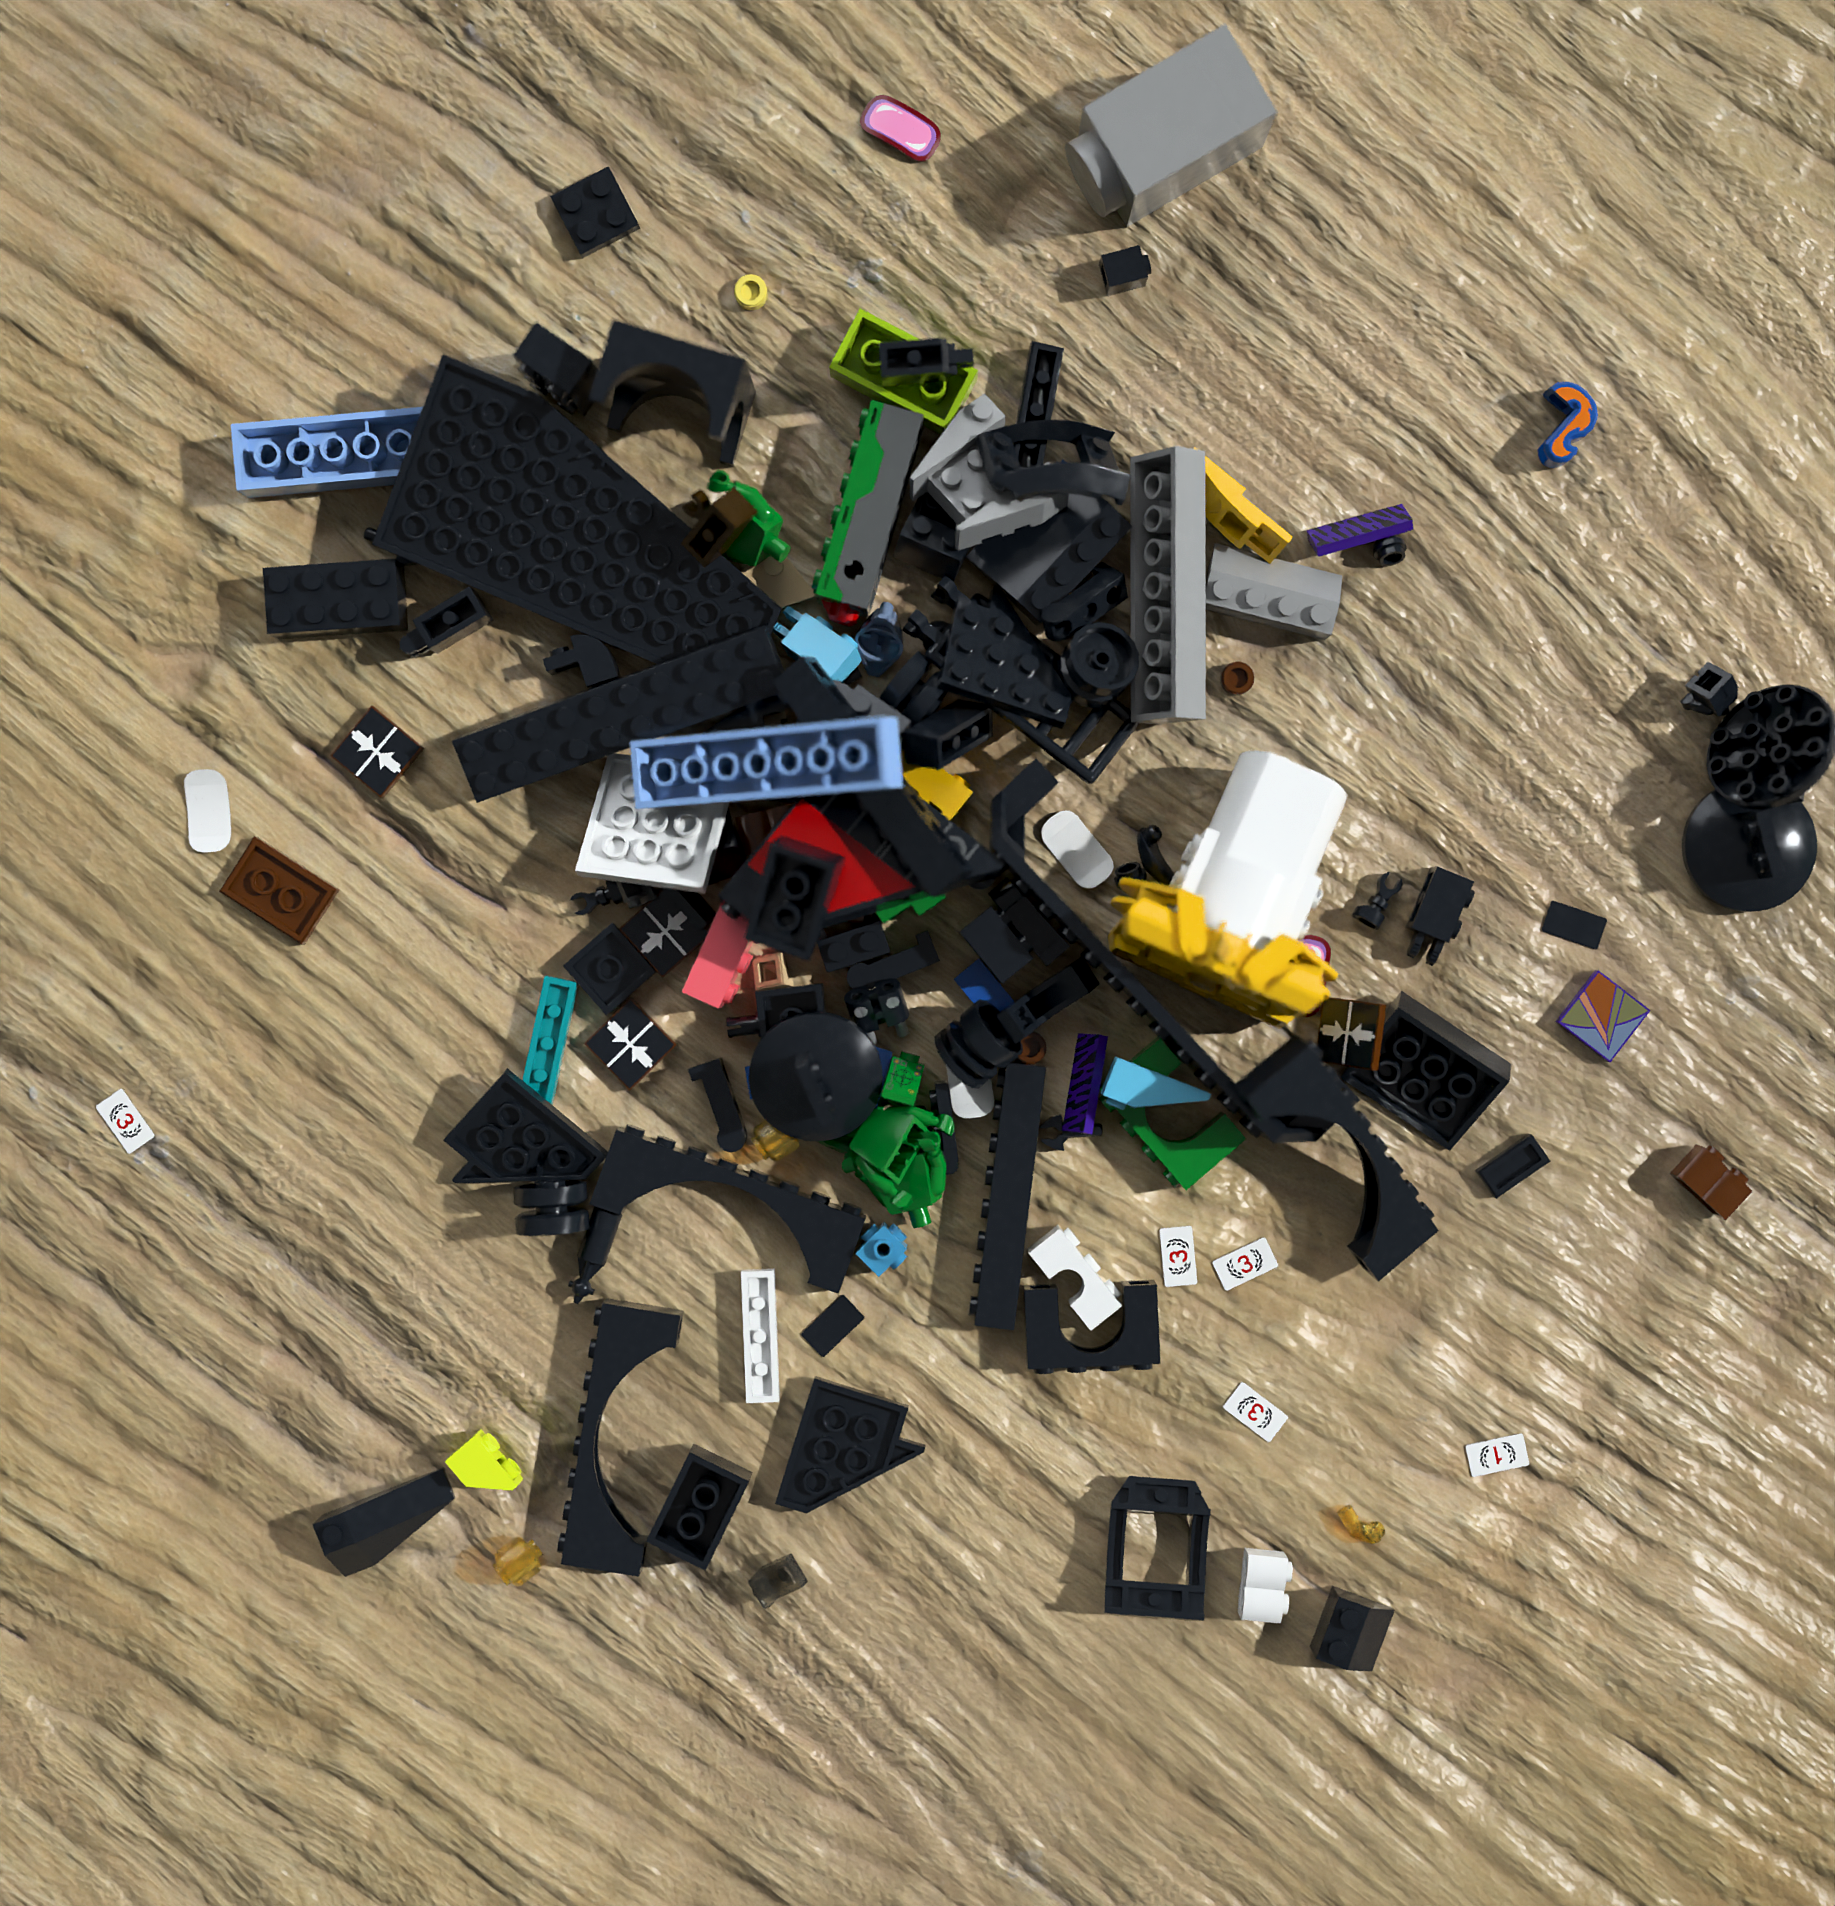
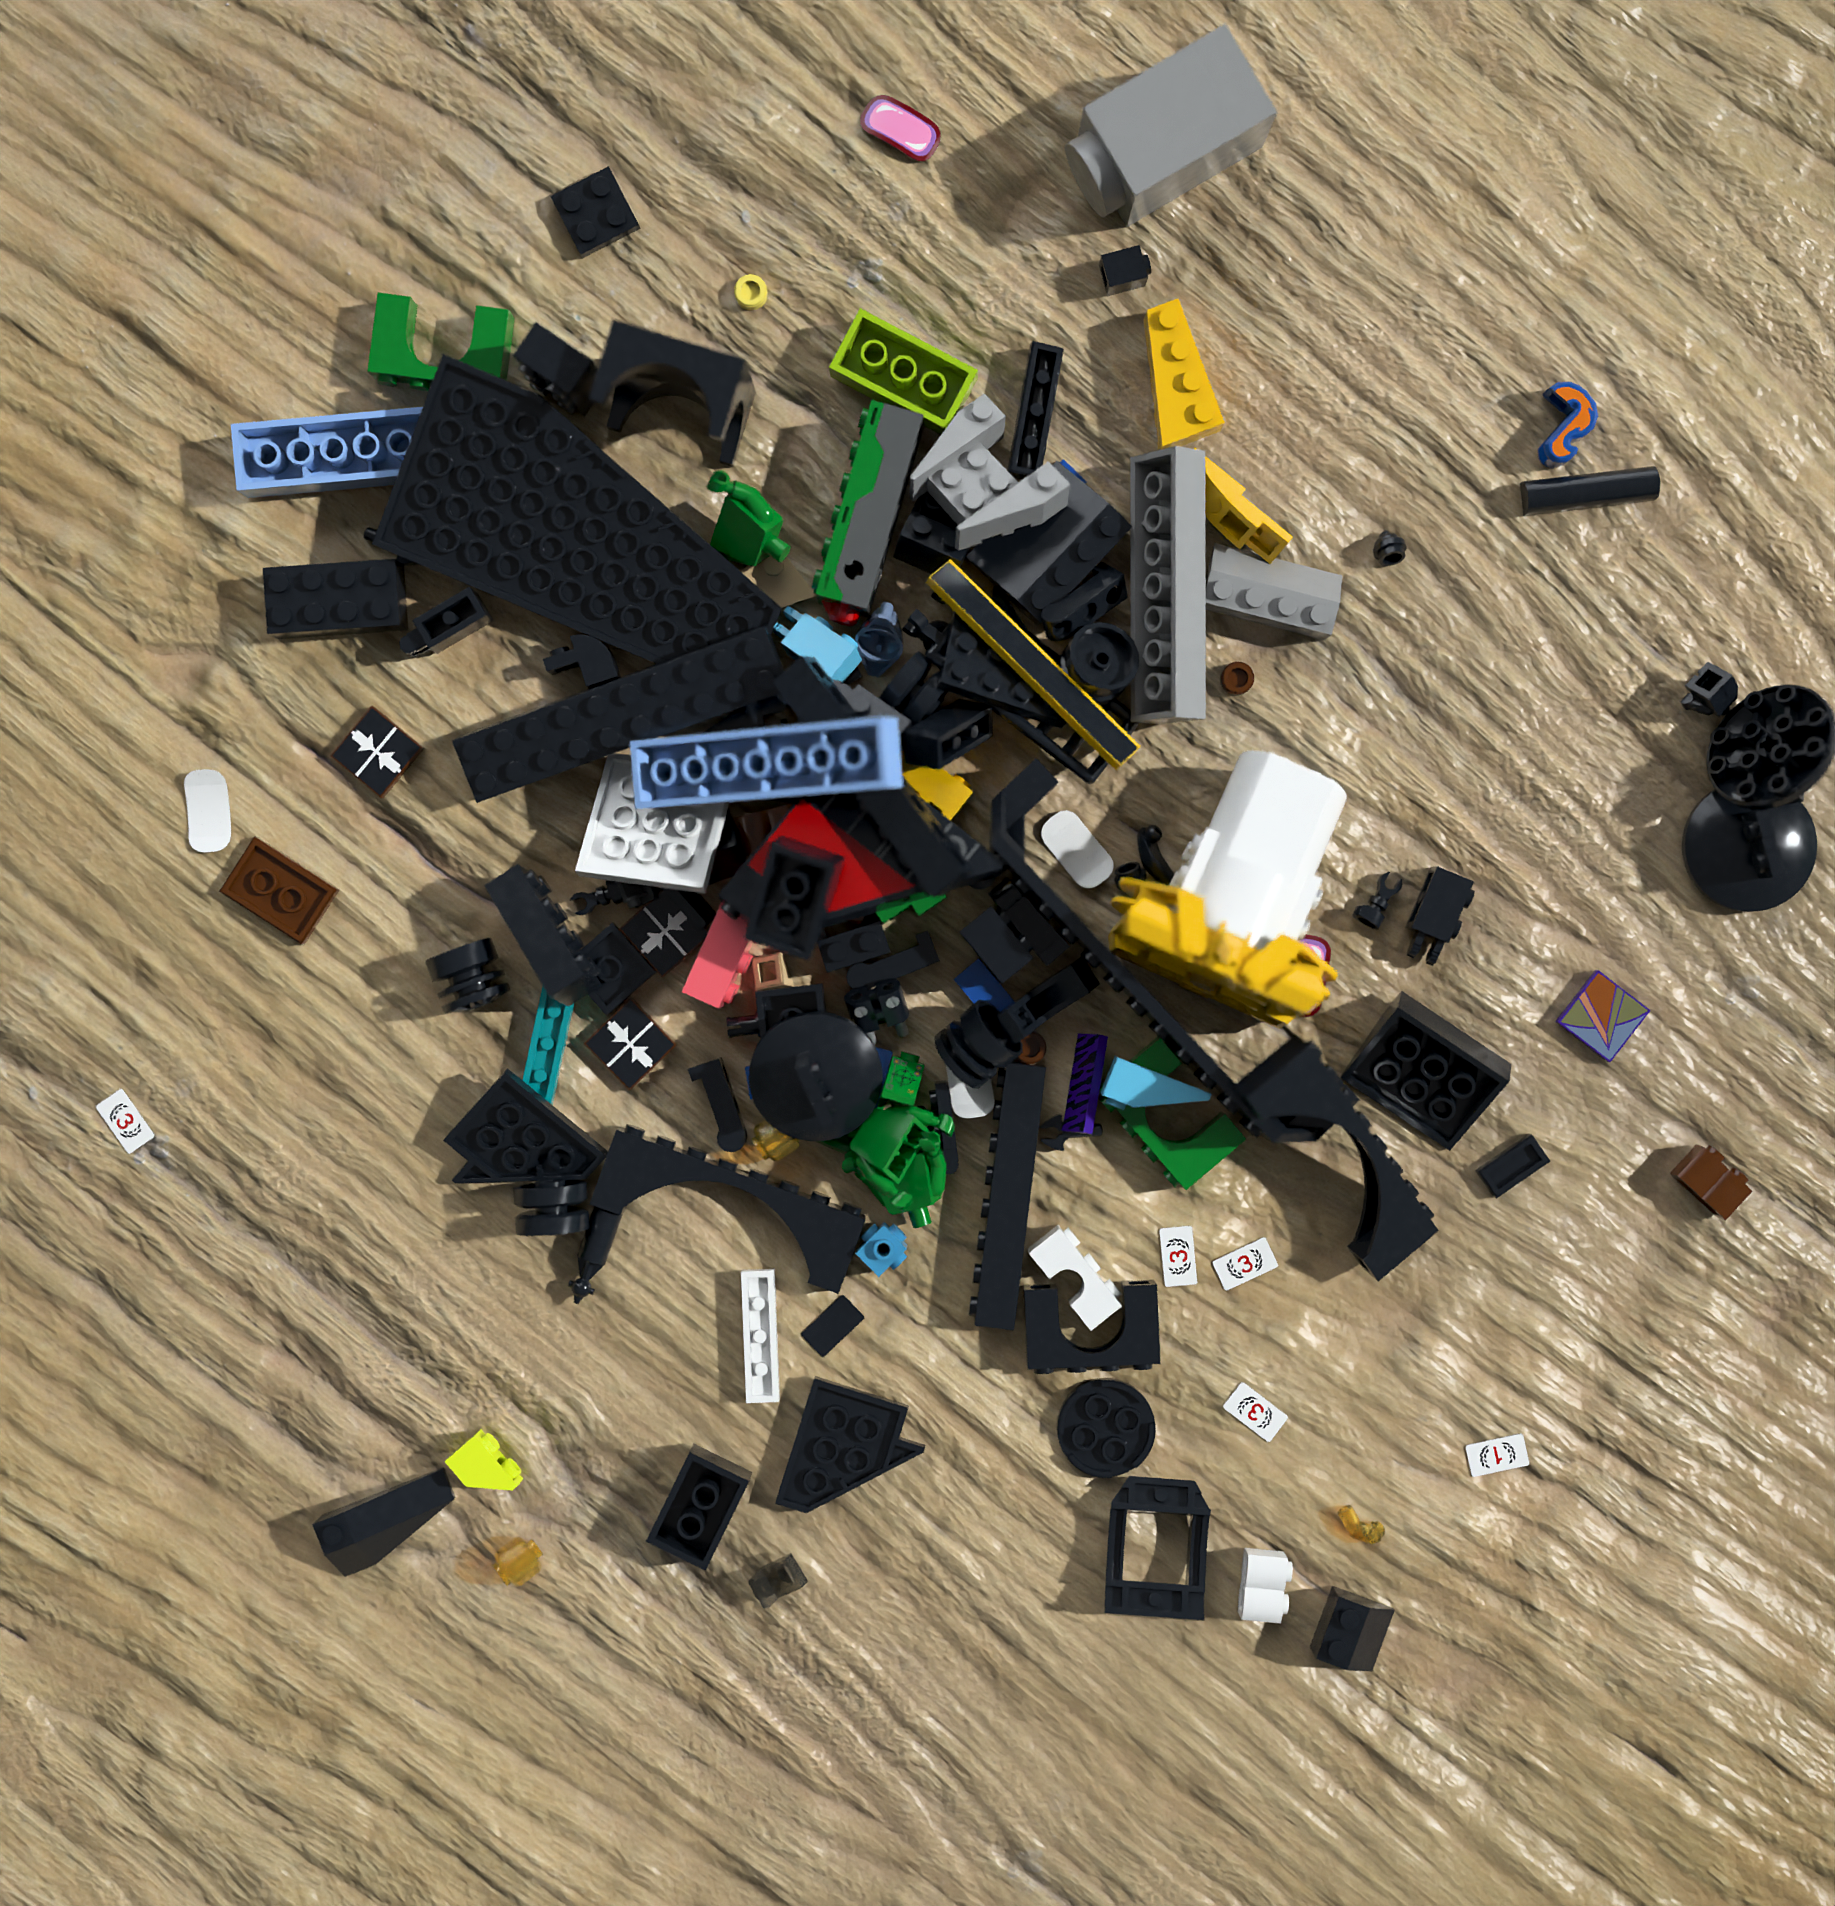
black arch [557,1298,684,1577] -> none
dark brown brick [681,487,758,568] -> none
black hinge [879,338,974,387] -> none
black wedge [976,419,1131,506] -> none
dark purple tile [1307,504,1414,557] -> none
black tile [1317,997,1387,1071] -> none
black sticker [1542,900,1607,949] -> none
none -> green arch [367,292,515,391]
none -> black wheel [425,938,511,1014]
none -> black brick [484,864,602,1007]
none -> black tile [926,559,1141,770]
none -> black tile [1057,1378,1156,1478]
none -> yellow wedge [1143,298,1225,450]
none -> black brick [1520,466,1660,516]

